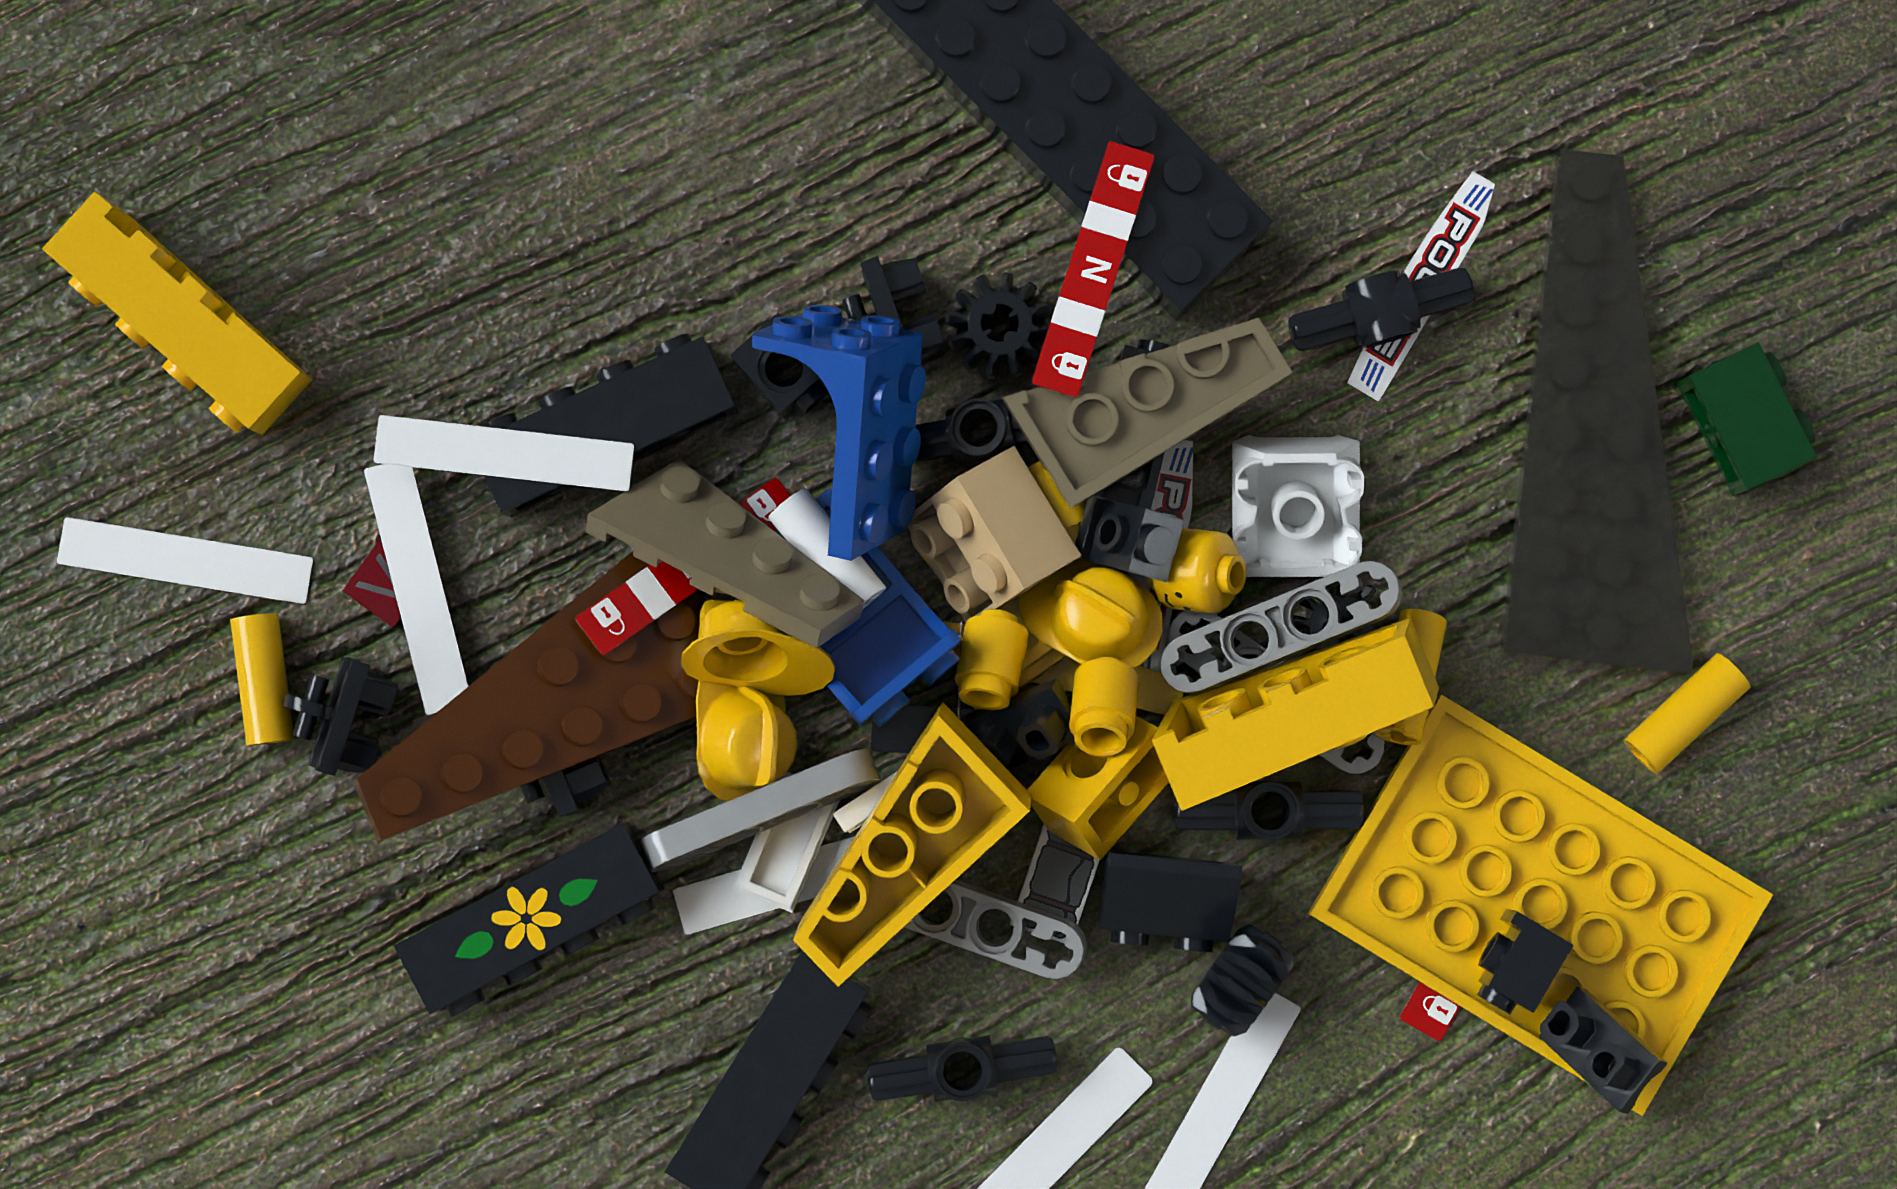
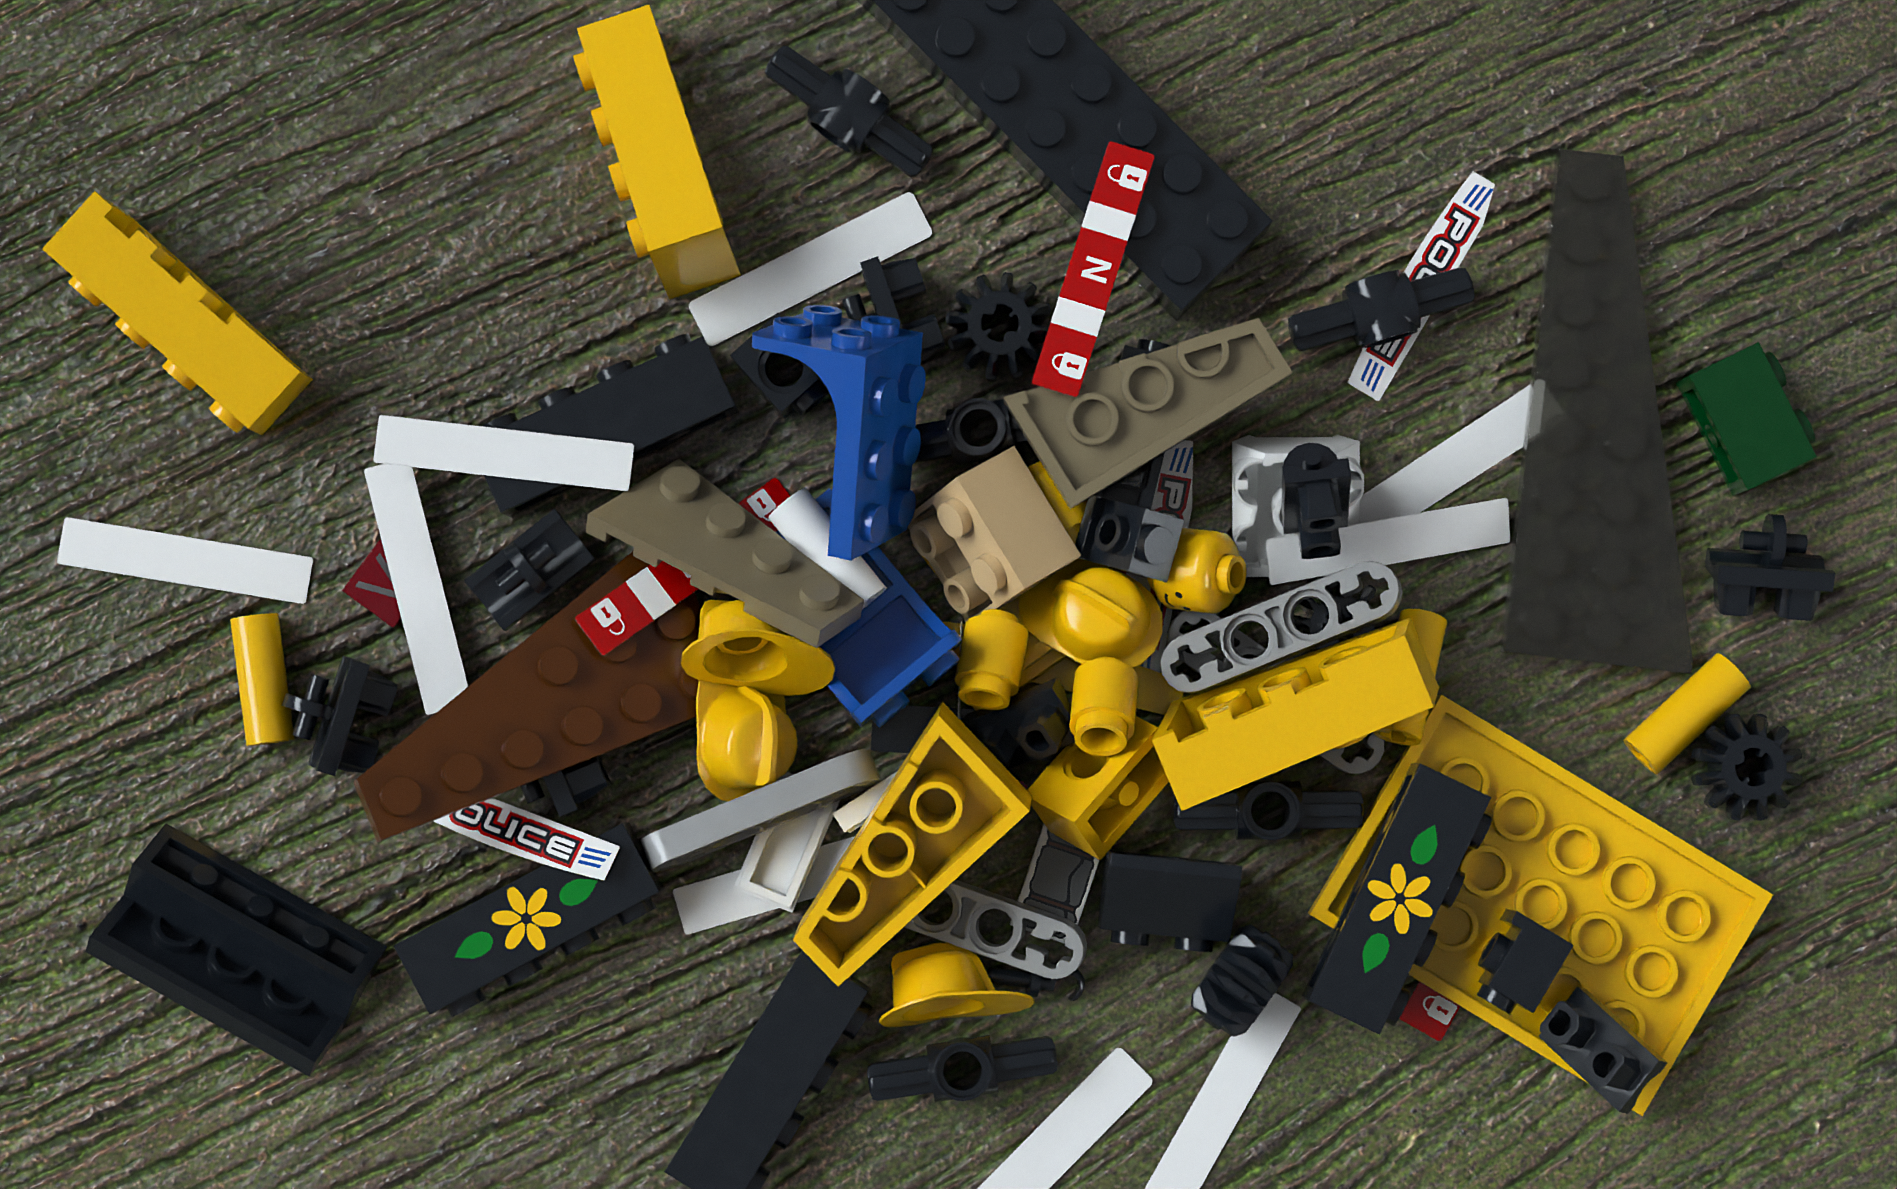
none -> black slope [85,824,387,1077]
none -> sticker [434,798,620,880]
none -> black hips [464,509,596,631]
none -> yellow wedge [573,5,741,300]
none -> white sticker [689,192,932,346]
none -> black axle [765,46,933,177]
none -> yellow piece [879,942,1035,1027]
none -> black hand [987,967,1085,1001]
none -> white sticker [1266,498,1510,585]
none -> black hips [1281,443,1351,559]
none -> black brick [1302,763,1493,1035]
none -> white sticker [1360,380,1565,523]
none -> black gear [1691,714,1803,821]
none -> black hips [1705,514,1836,621]

